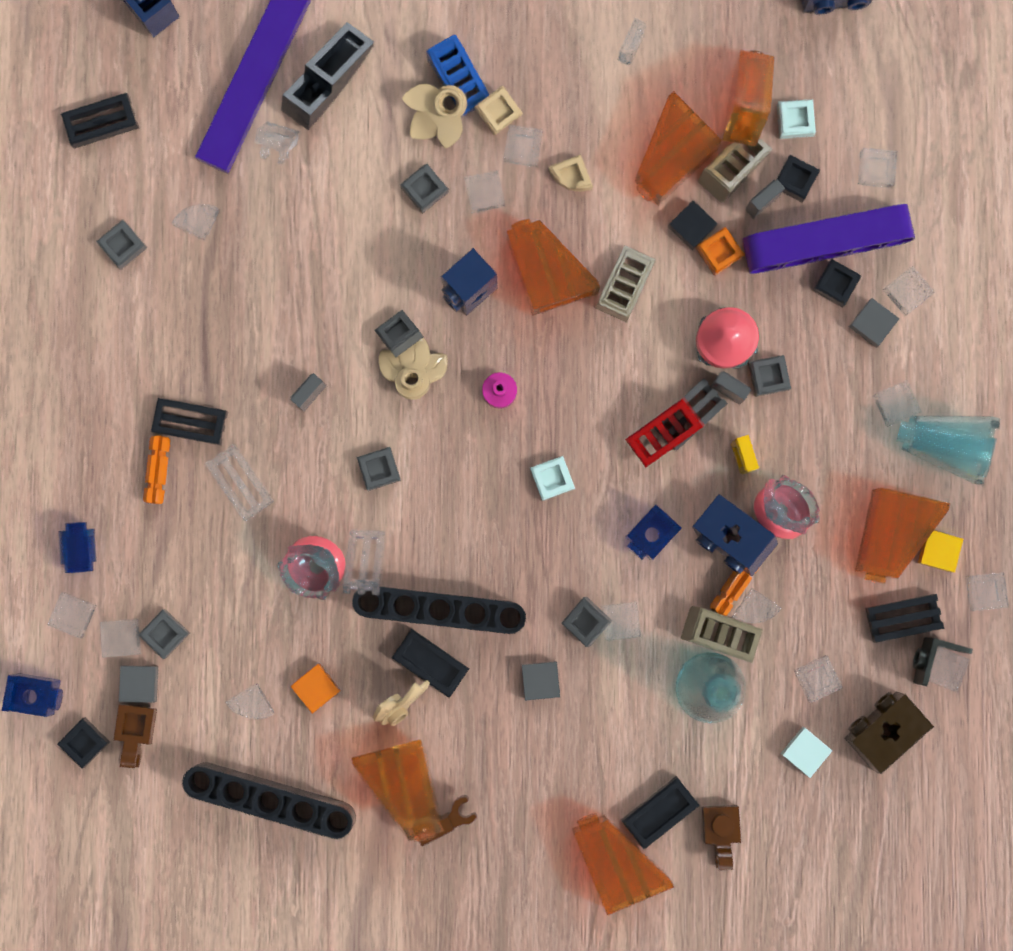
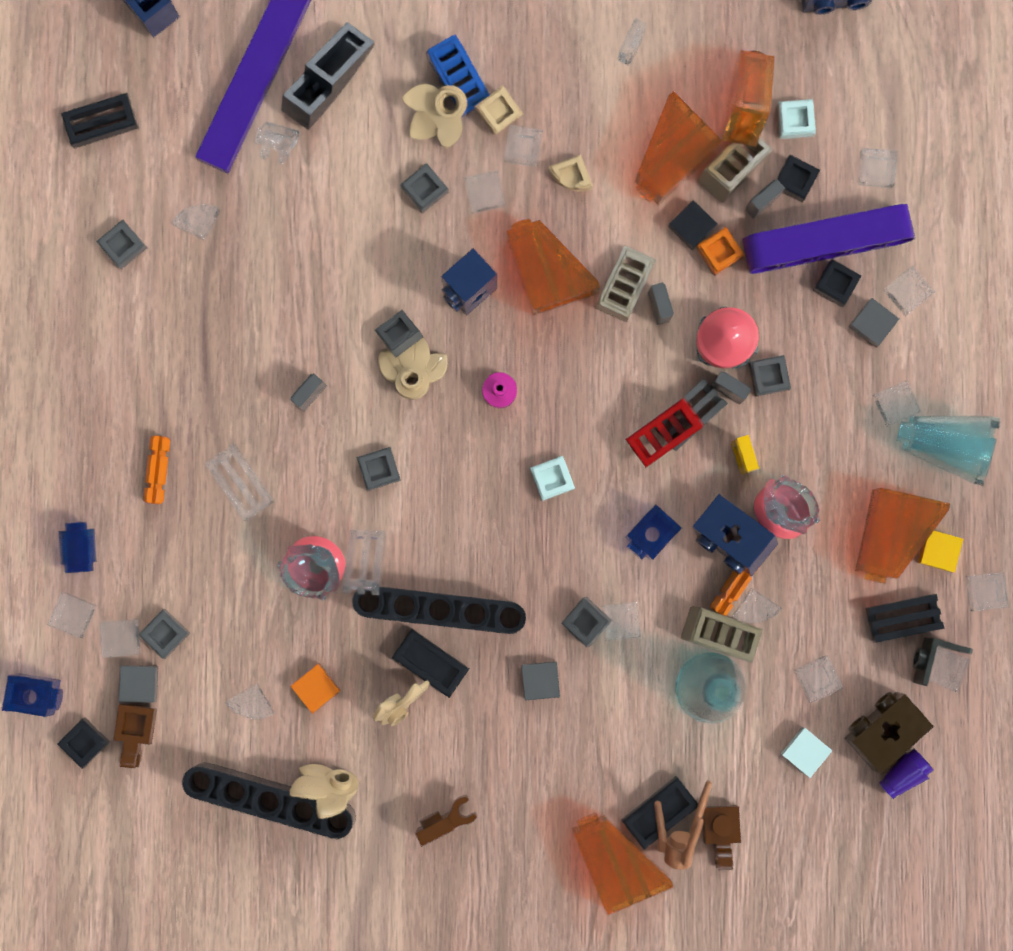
black tile [151,398,228,446] -> none
clear orange slope [352,739,444,842] -> none
none -> tan plate [289,764,359,819]
none -> dark grey tile [648,282,674,325]
none -> nougat plant [654,780,712,870]
none -> dark purple cone [879,748,934,799]

